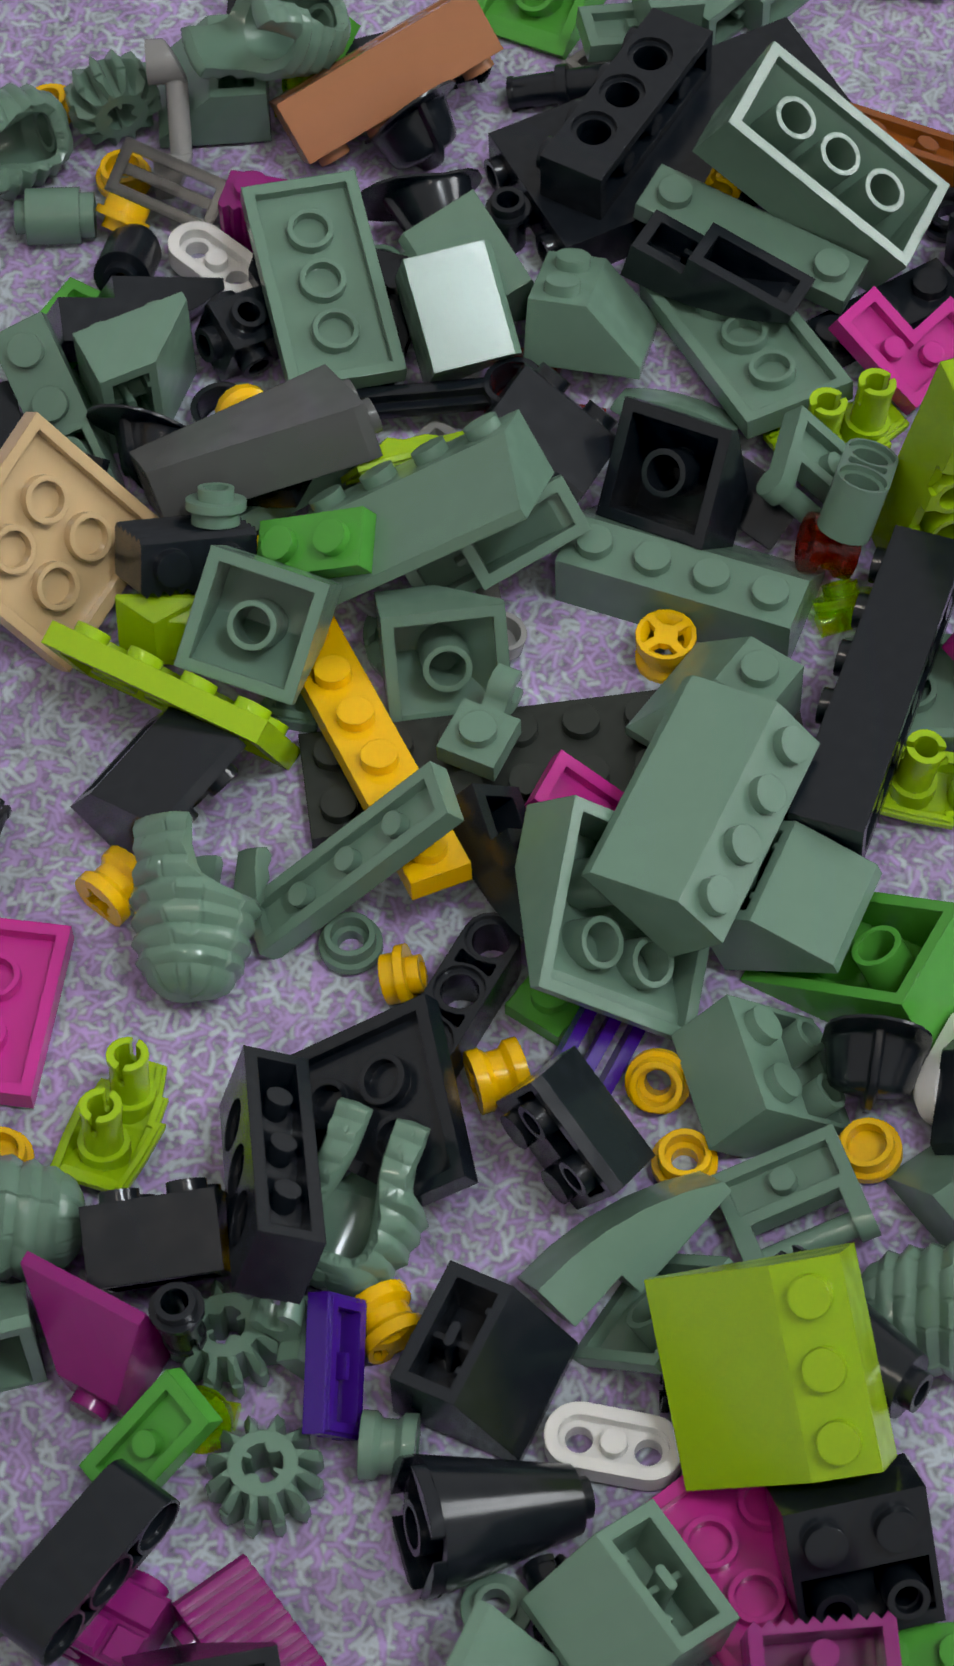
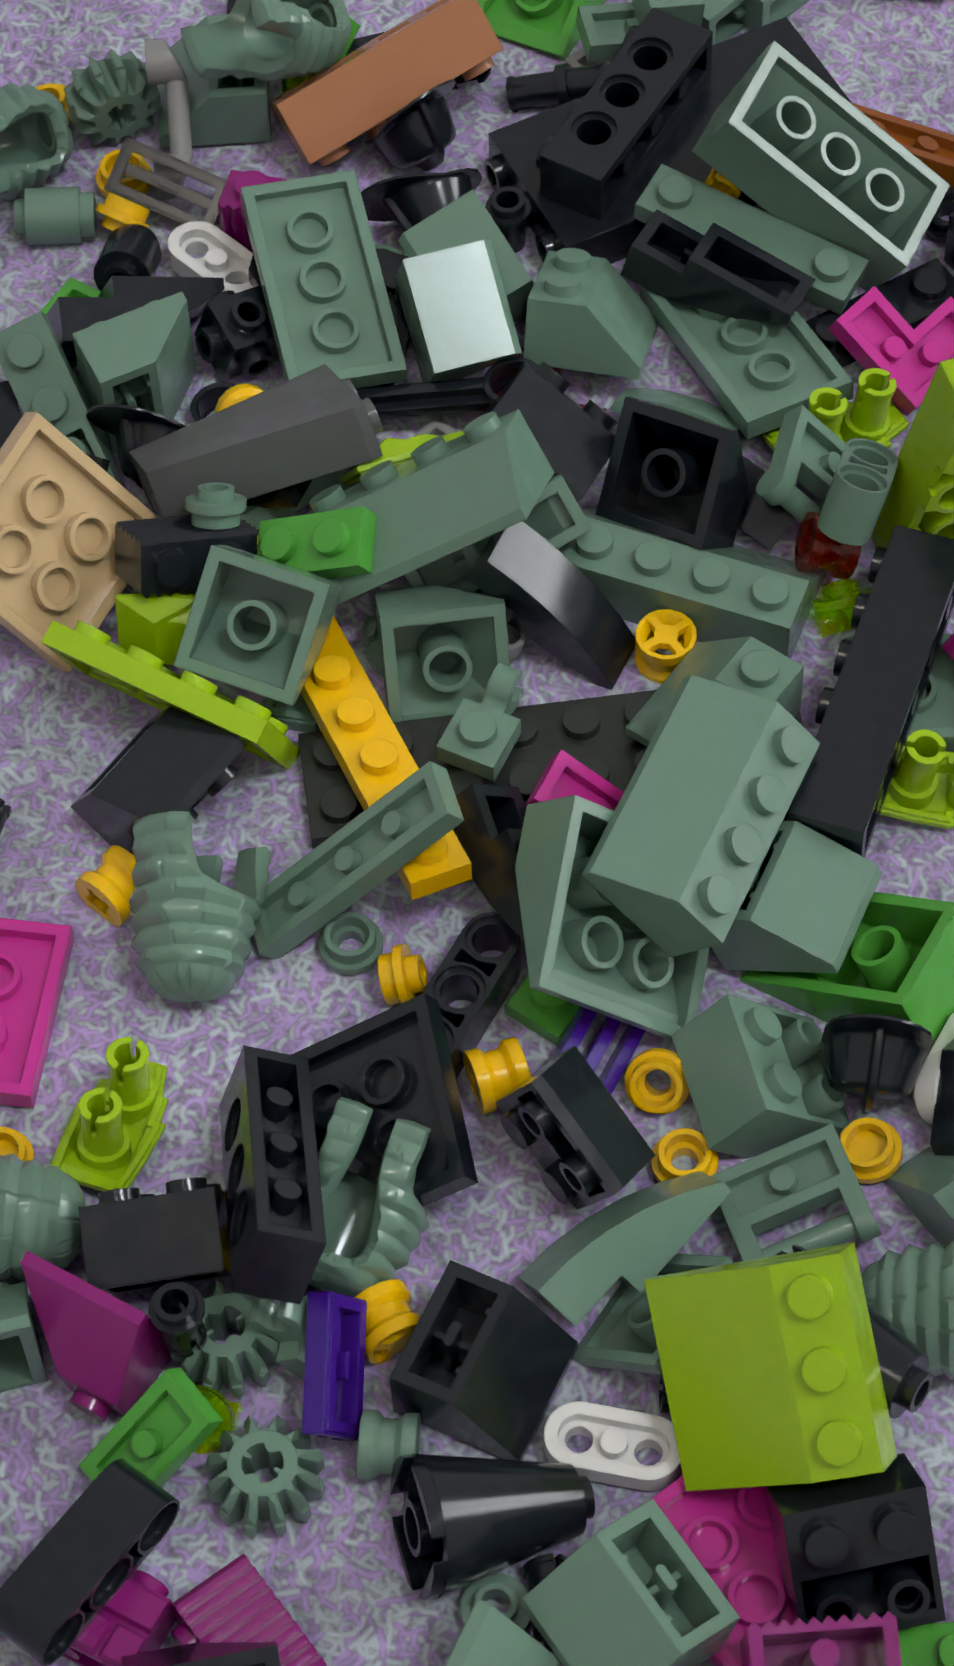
none -> black slope [467,521,636,690]

